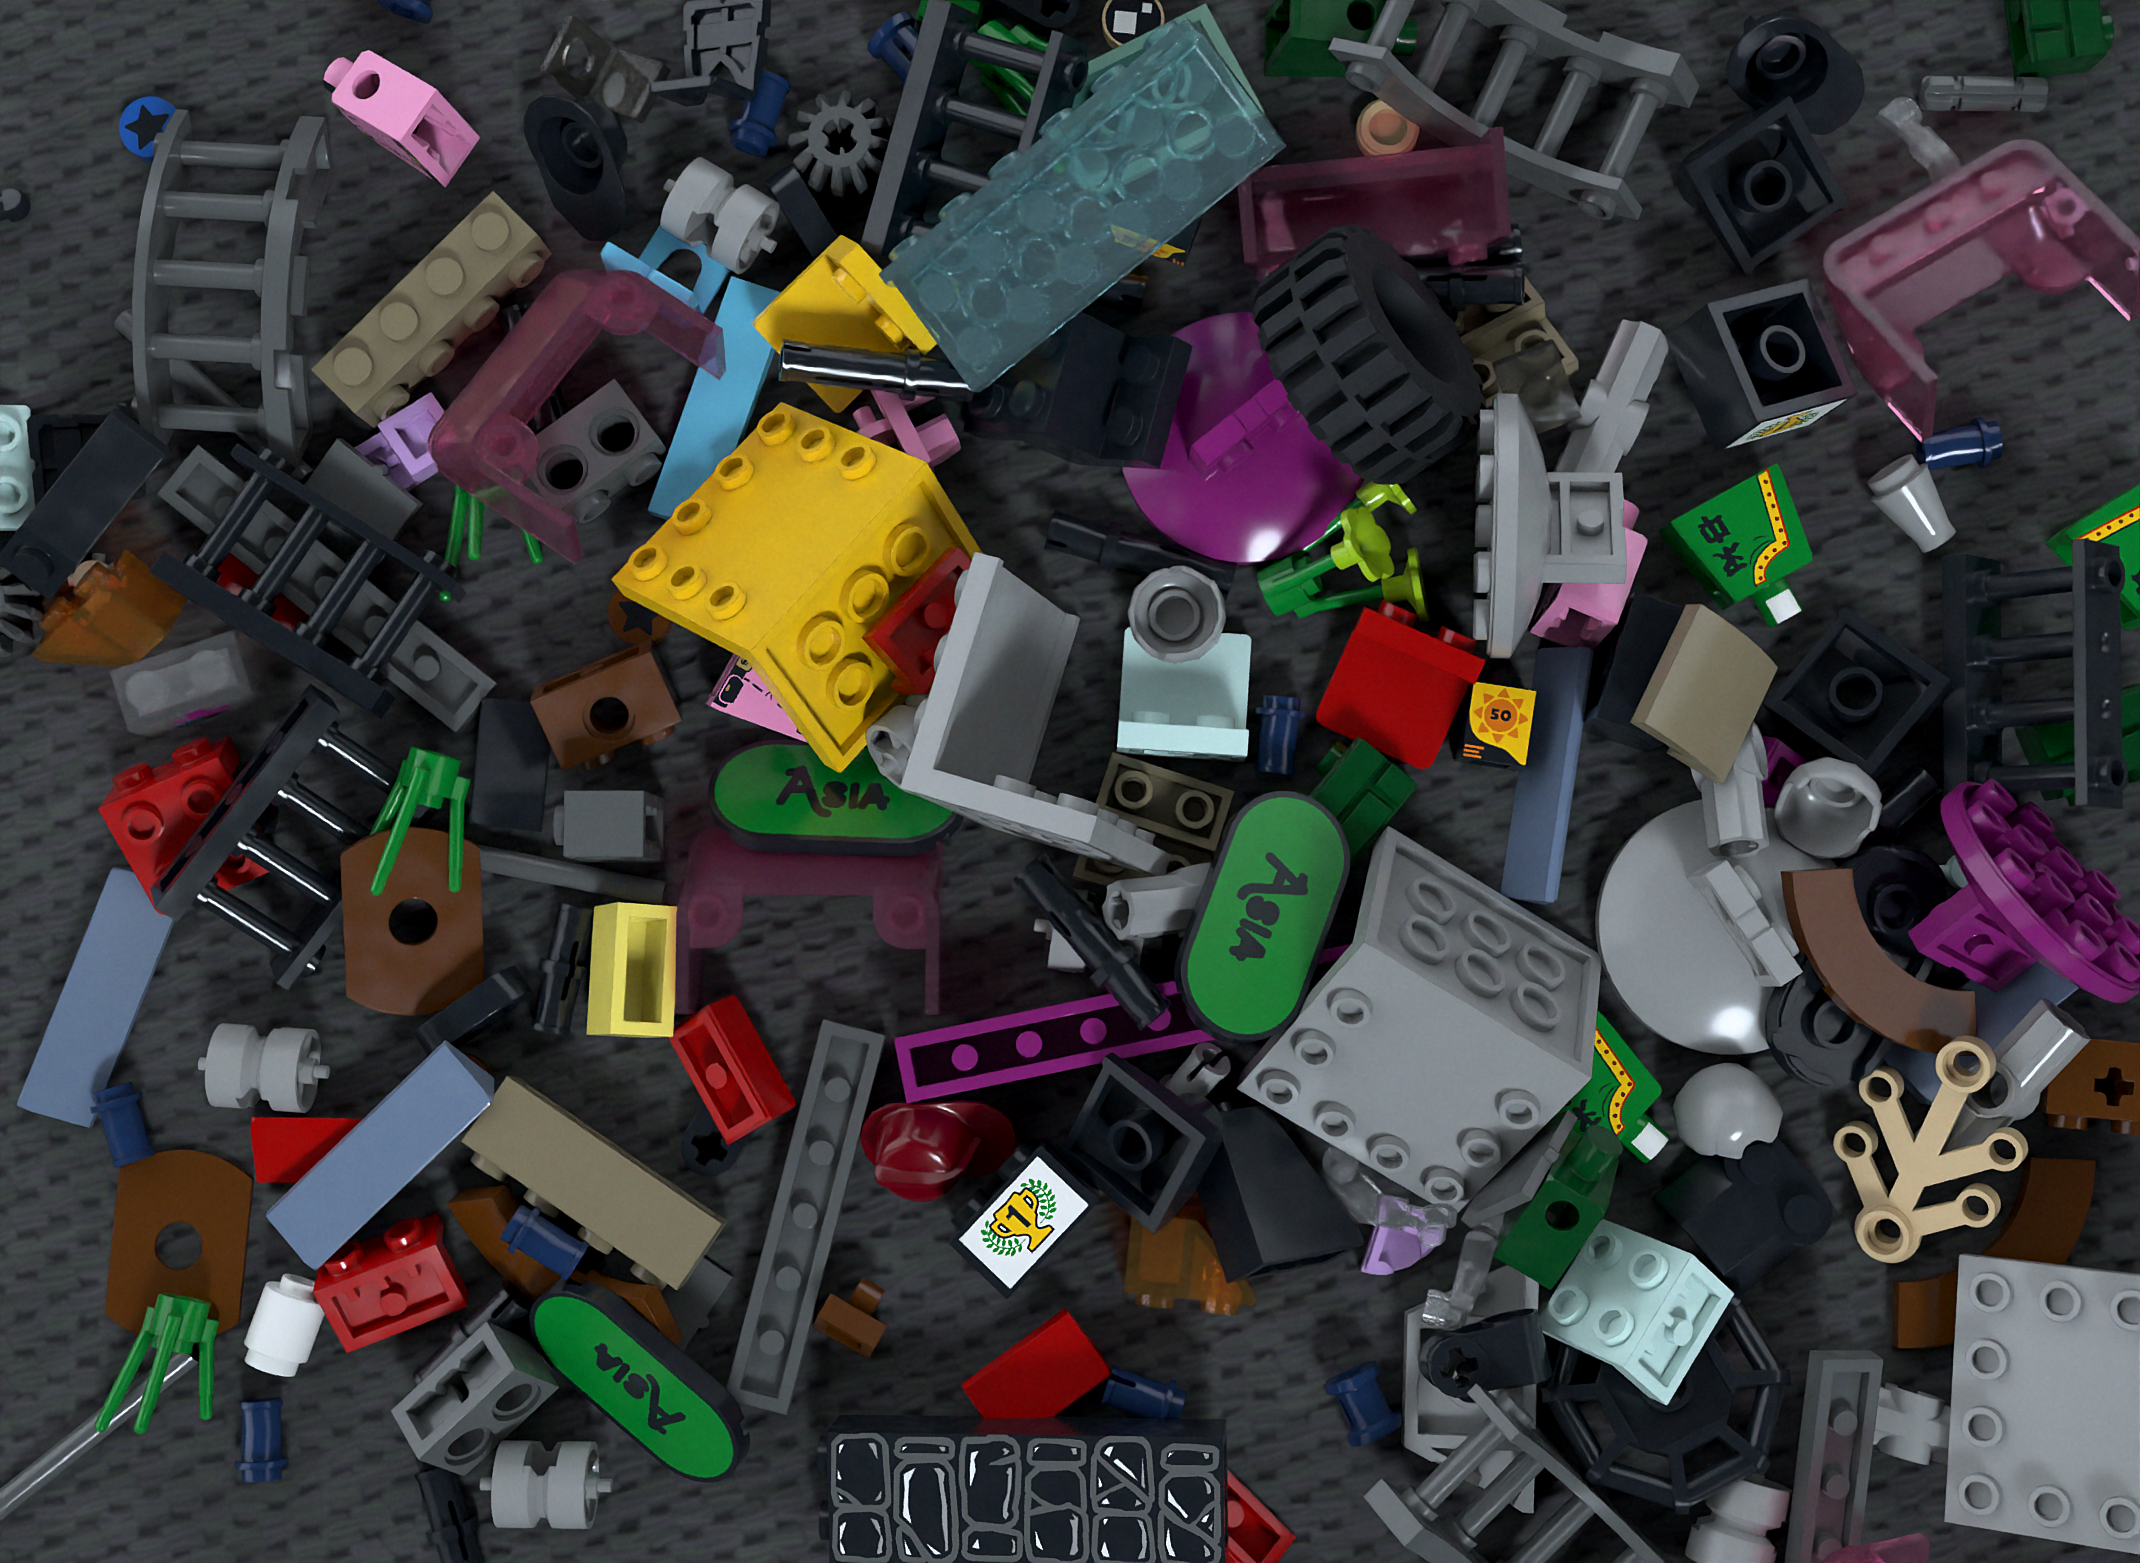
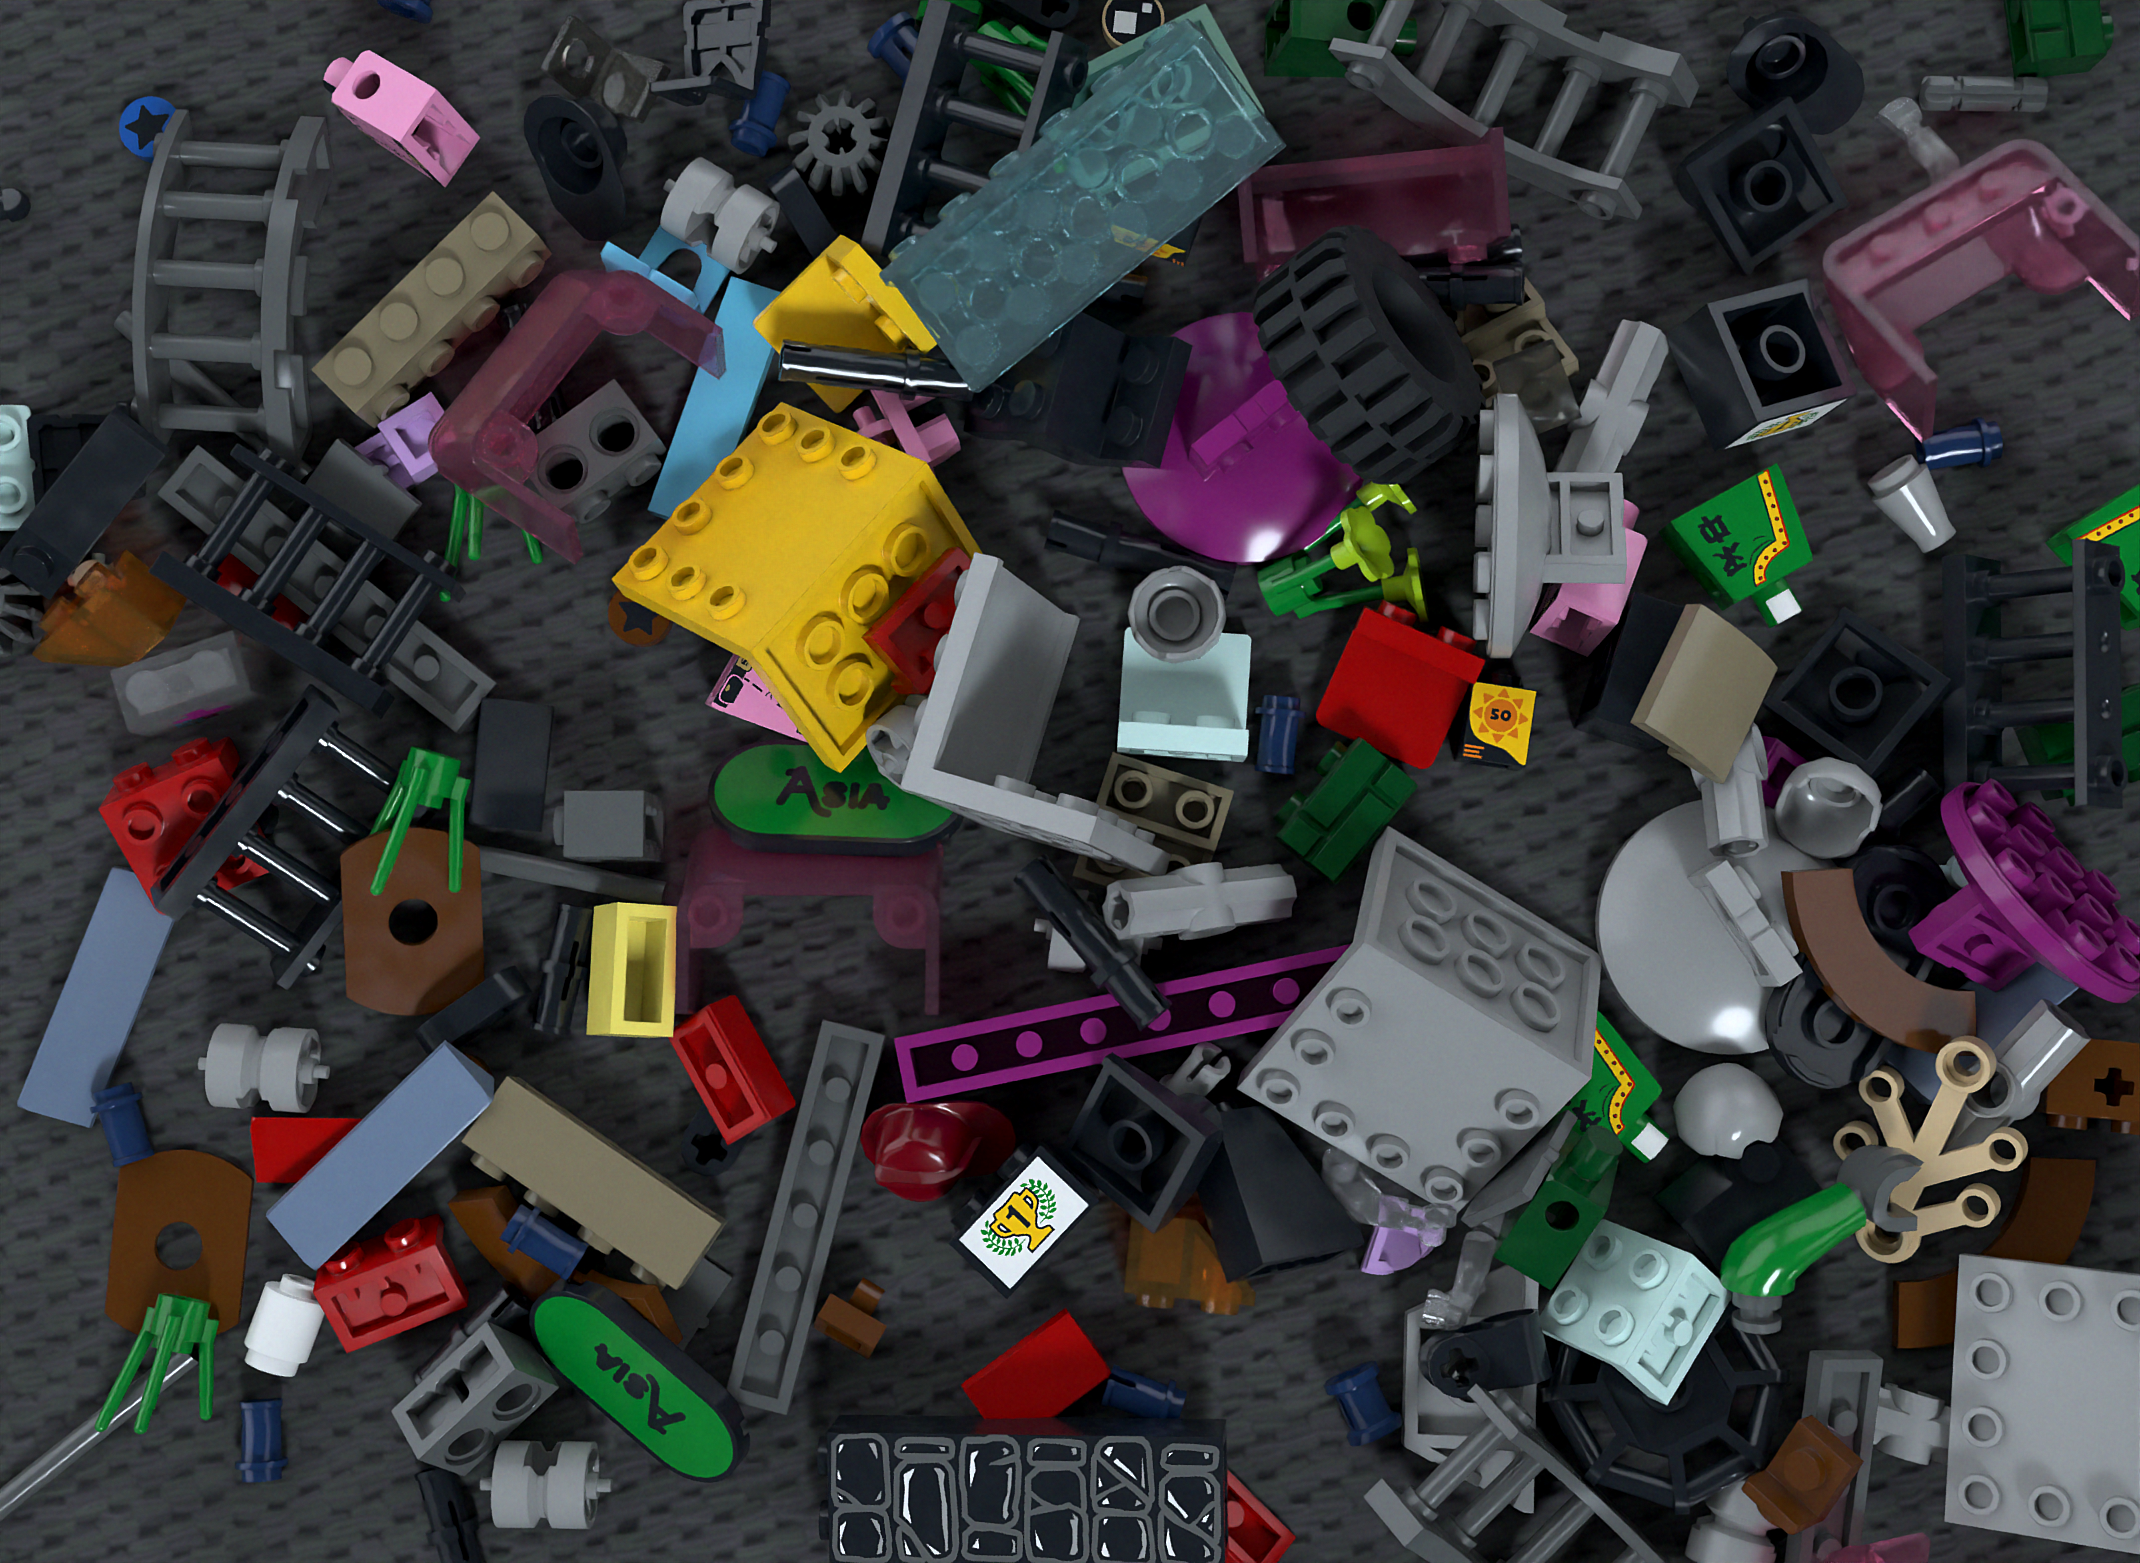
reddish brown brick [530,638,683,770] -> none
green tile [1174,791,1350,1044] -> none
tan tile [1355,99,1419,164] -> none
sand blue slope [1500,646,1594,904] -> none
none -> piece [1720,1144,1924,1334]
none -> reddish brown bracket [1741,1415,1864,1535]

